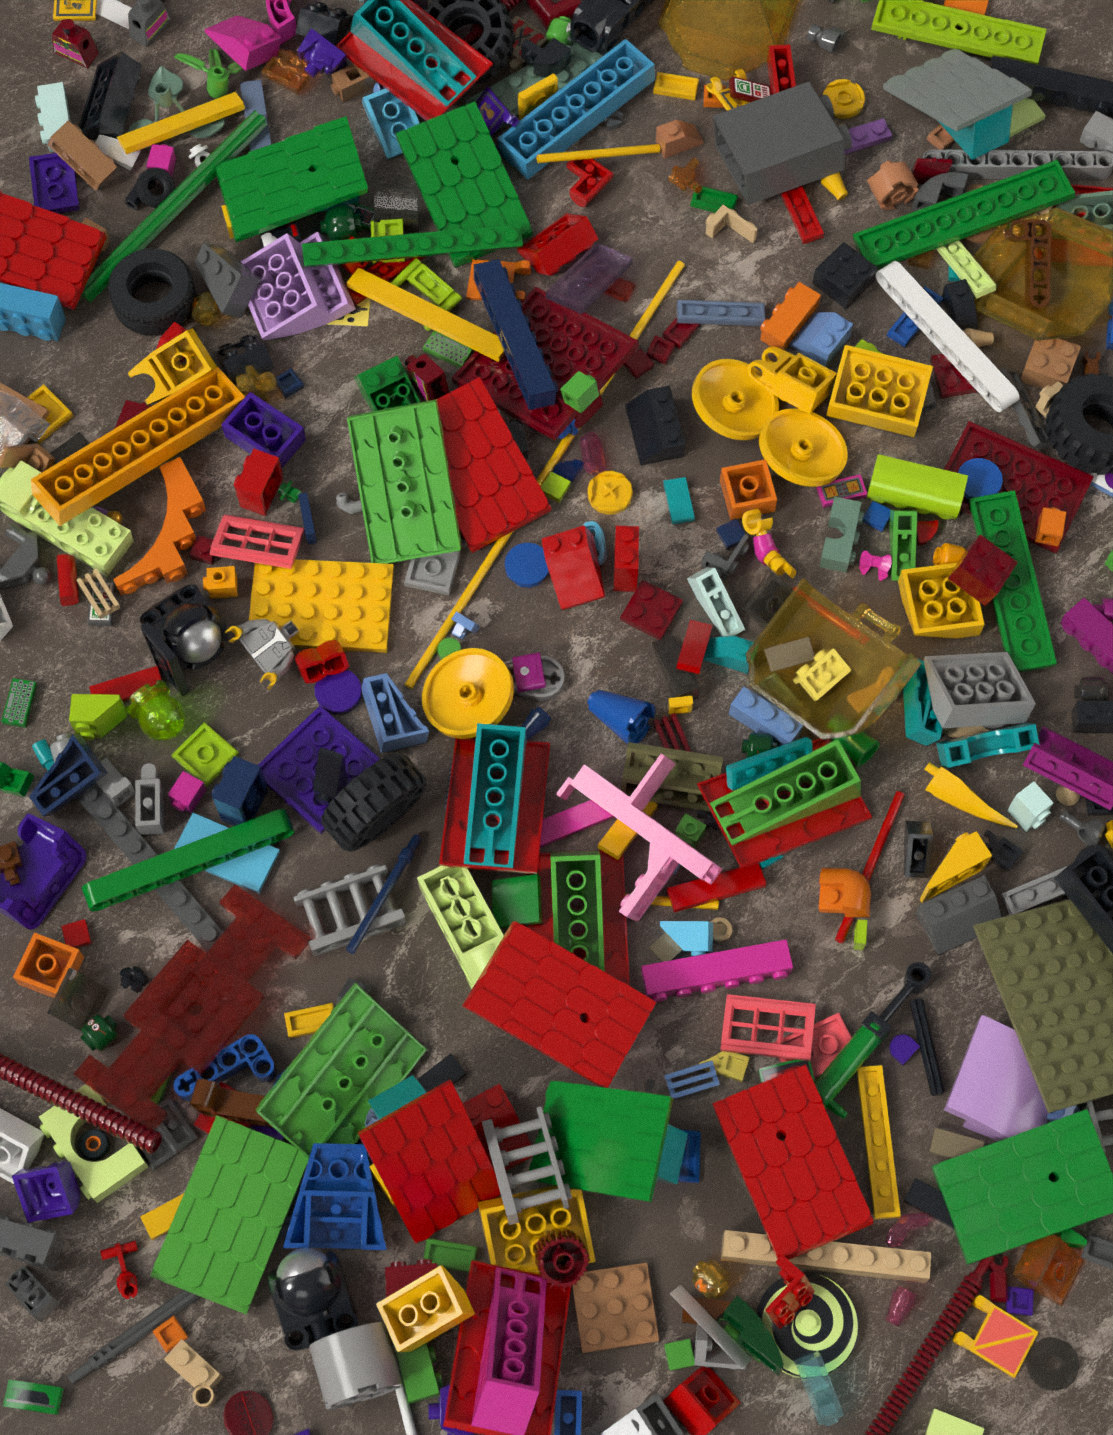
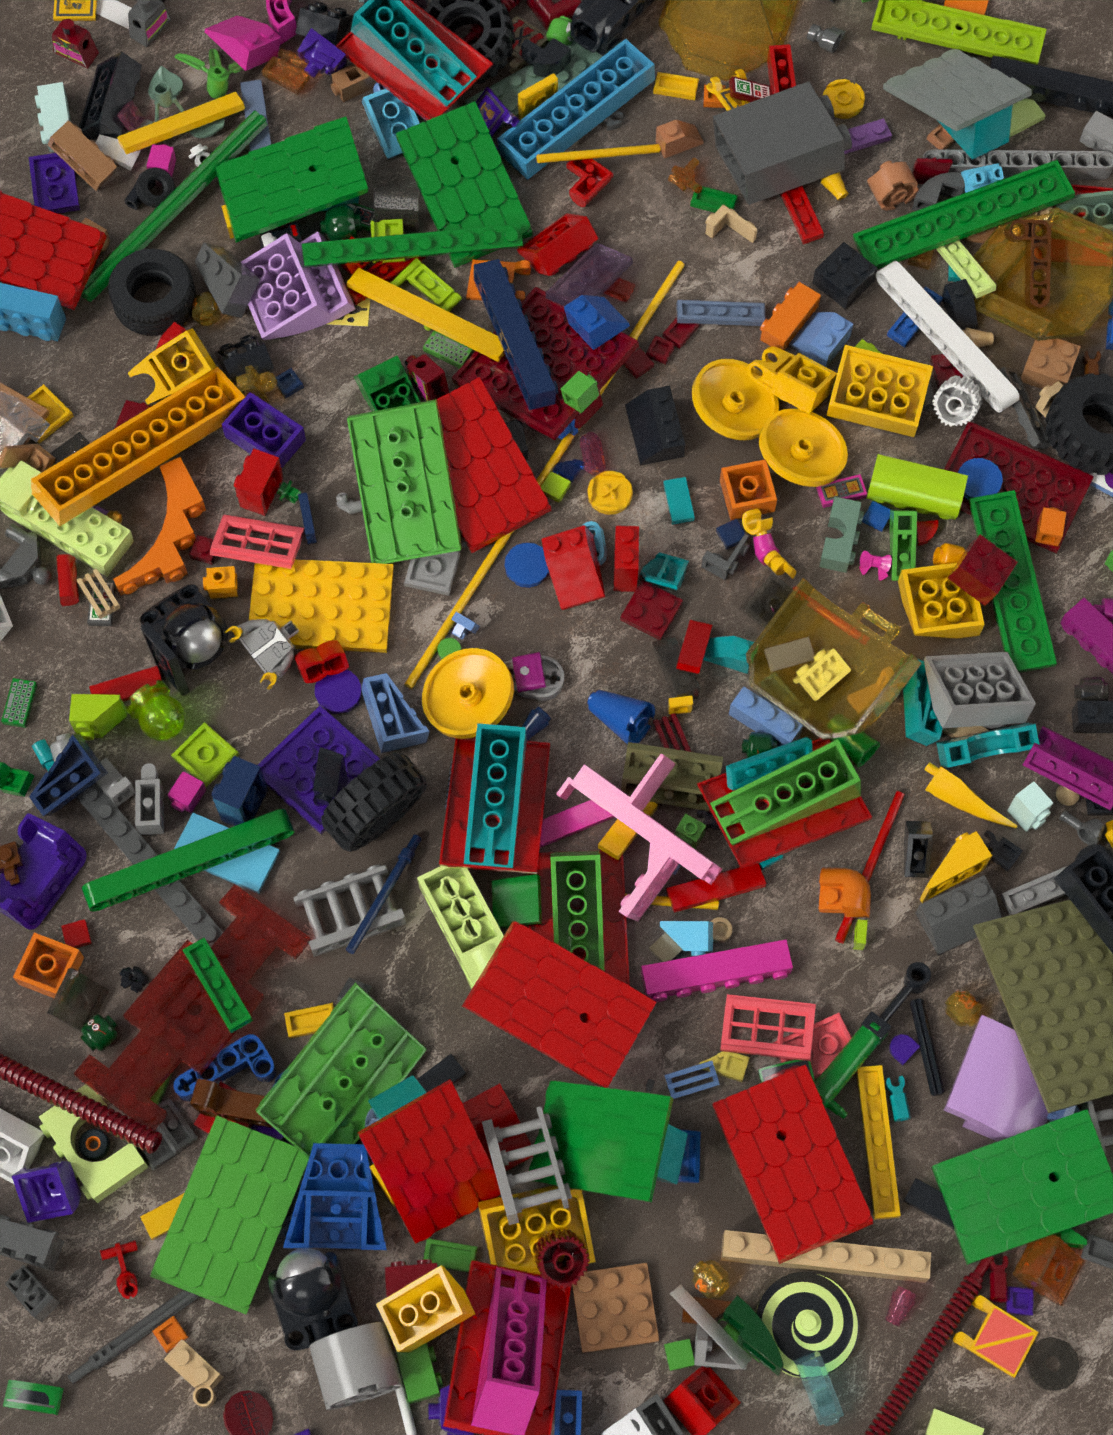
light aqua slope [687,567,745,637] -> none
red bracket [766,1254,815,1329] -> none
clear pink arm [886,1213,929,1248] -> none
dark tan tile [929,1127,985,1159] -> none
none -> clear pink tile [117,101,145,132]
none -> green plate [183,937,253,1033]
none -> blue slope [564,295,630,350]
none -> teal slope [640,552,689,590]
none -> teal bar [885,1076,911,1122]
none -> white brick [932,376,982,427]
none -> clear yellow head [944,990,982,1027]
none -> medium azure hips [961,163,1004,193]

